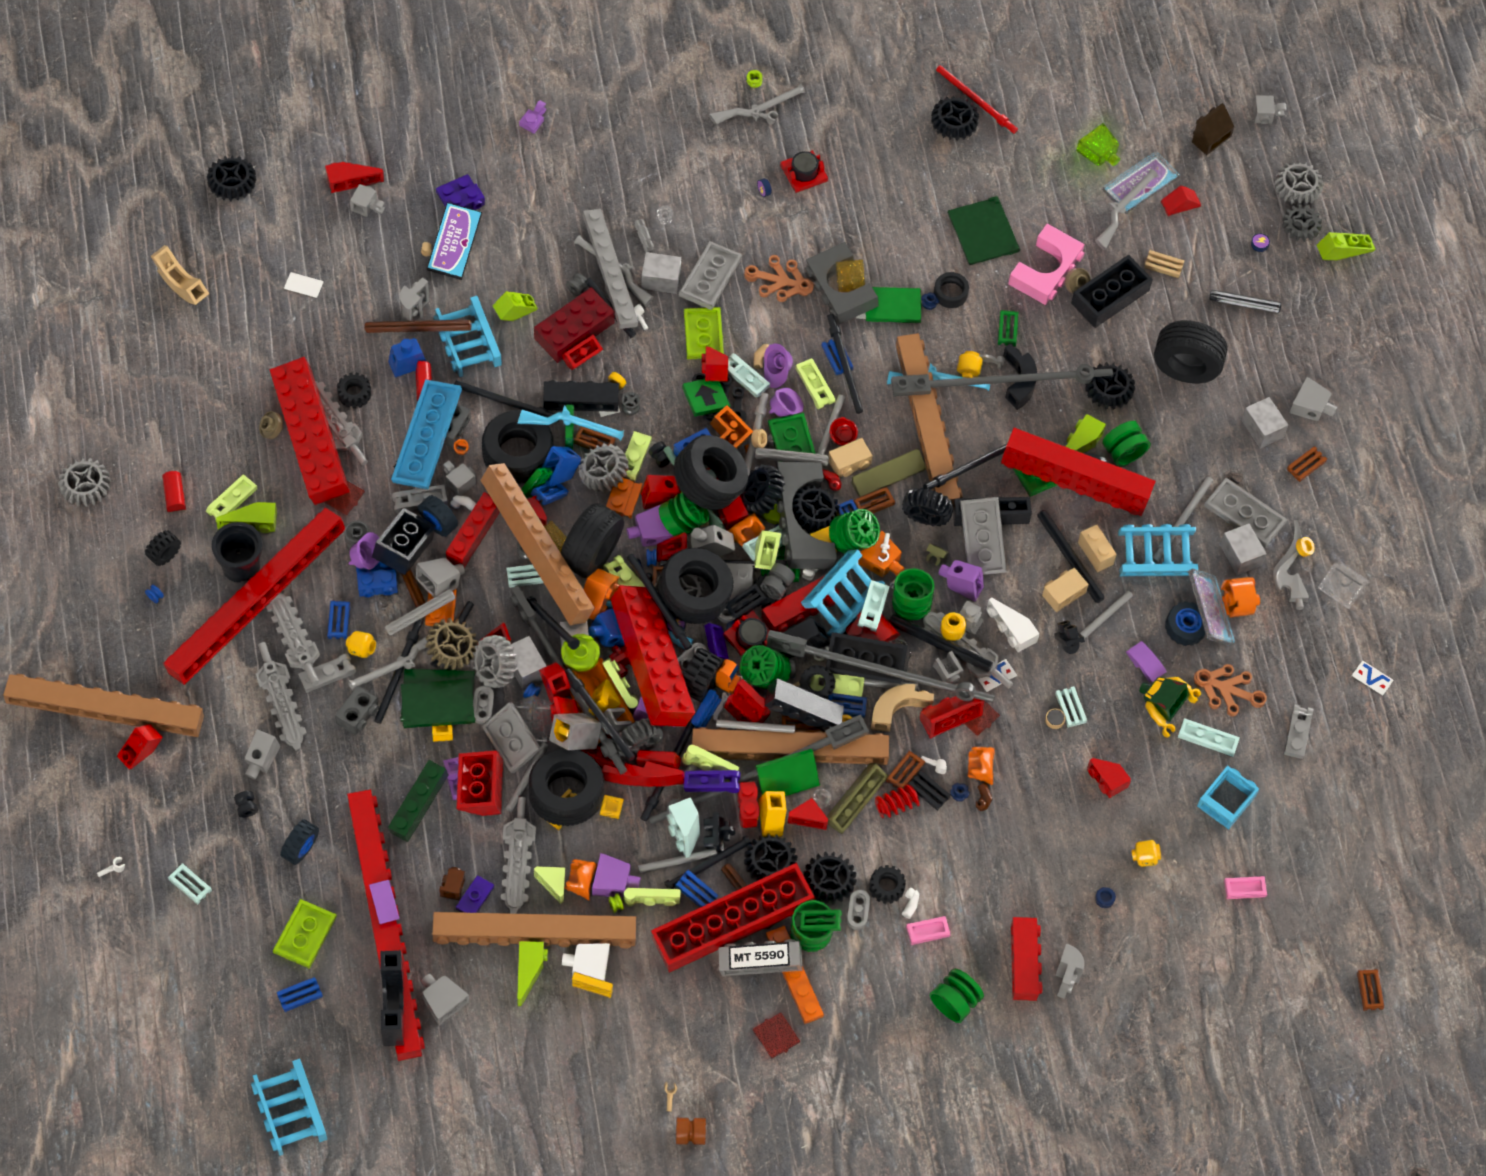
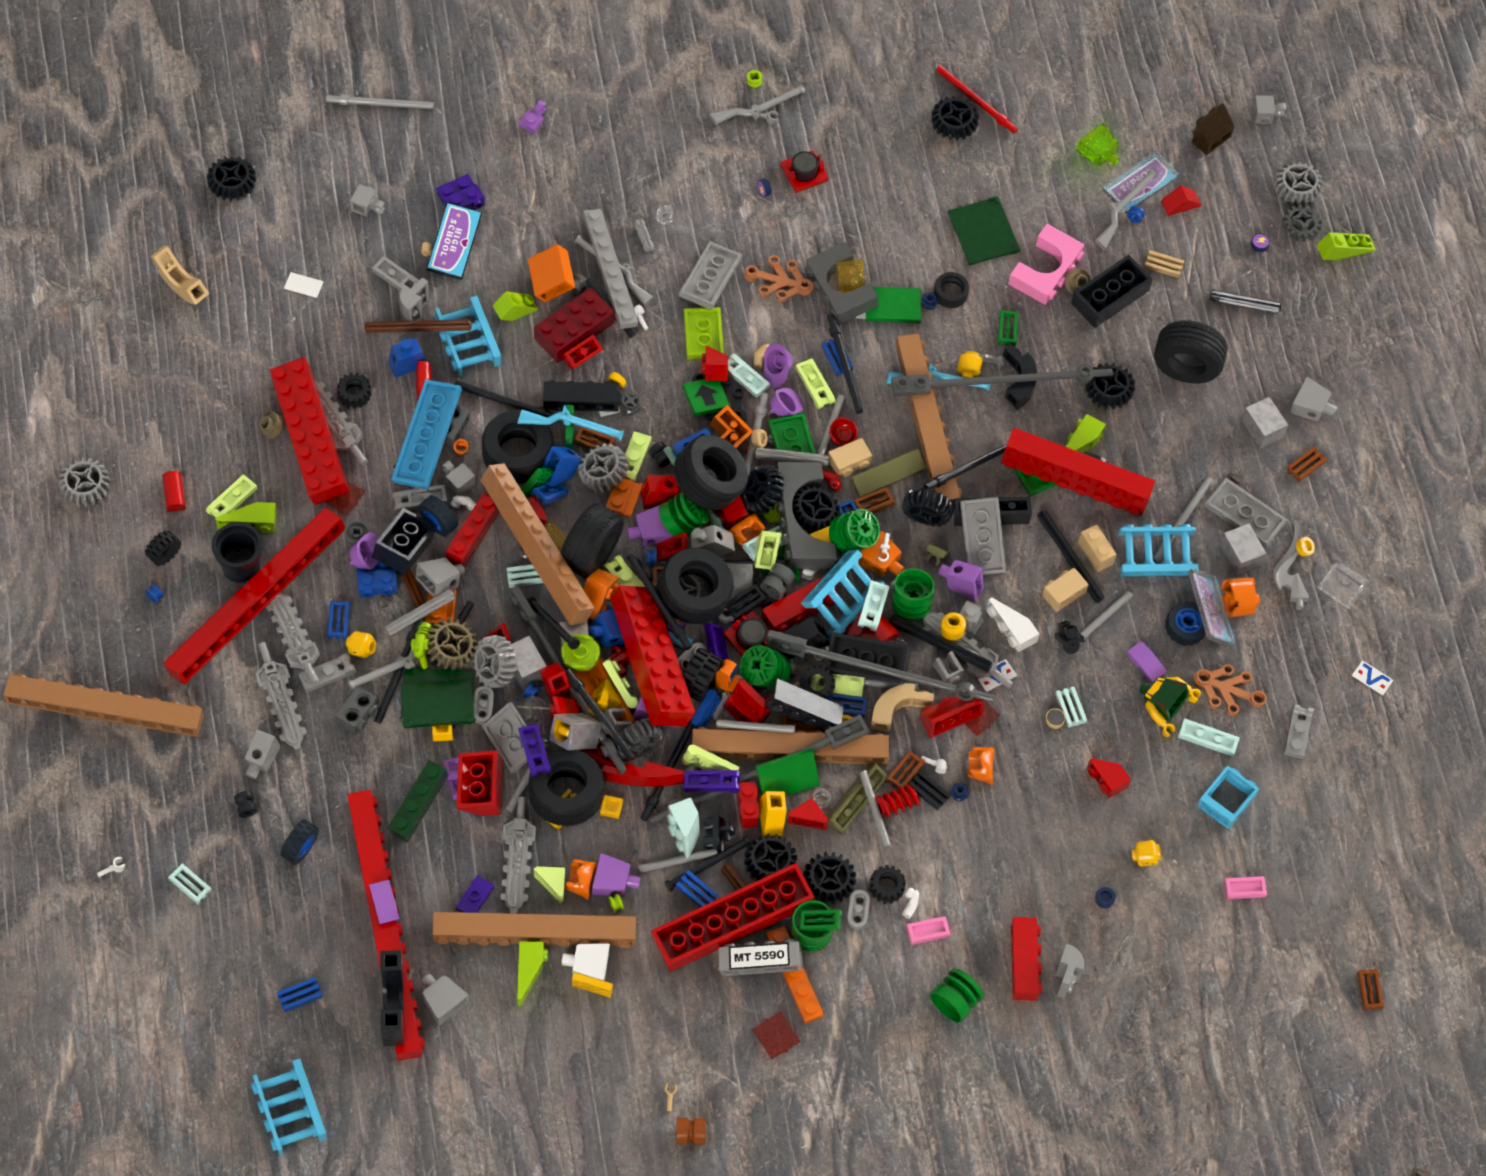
red slope [117,724,163,770] -> none
lime tile [273,899,337,969] -> none
red slope [325,162,384,193] -> none
reddish brown brick [439,867,465,901] -> none
yellowish green plate [624,888,680,907] -> none
red brick [637,750,681,769] -> none
flat silver piece [641,252,681,294] -> none
reddish brown arm [975,783,993,811] -> none
green wheel [1102,421,1151,467] -> none
none -> light grey bar [326,94,434,109]
none -> light grey plate [372,256,419,291]
none -> lime piece [411,622,432,669]
none -> dark purple plate [518,724,551,777]
none -> orange brick [527,244,575,303]
none -> light grey bar [859,770,891,847]
none -> blue bush [1127,206,1145,223]

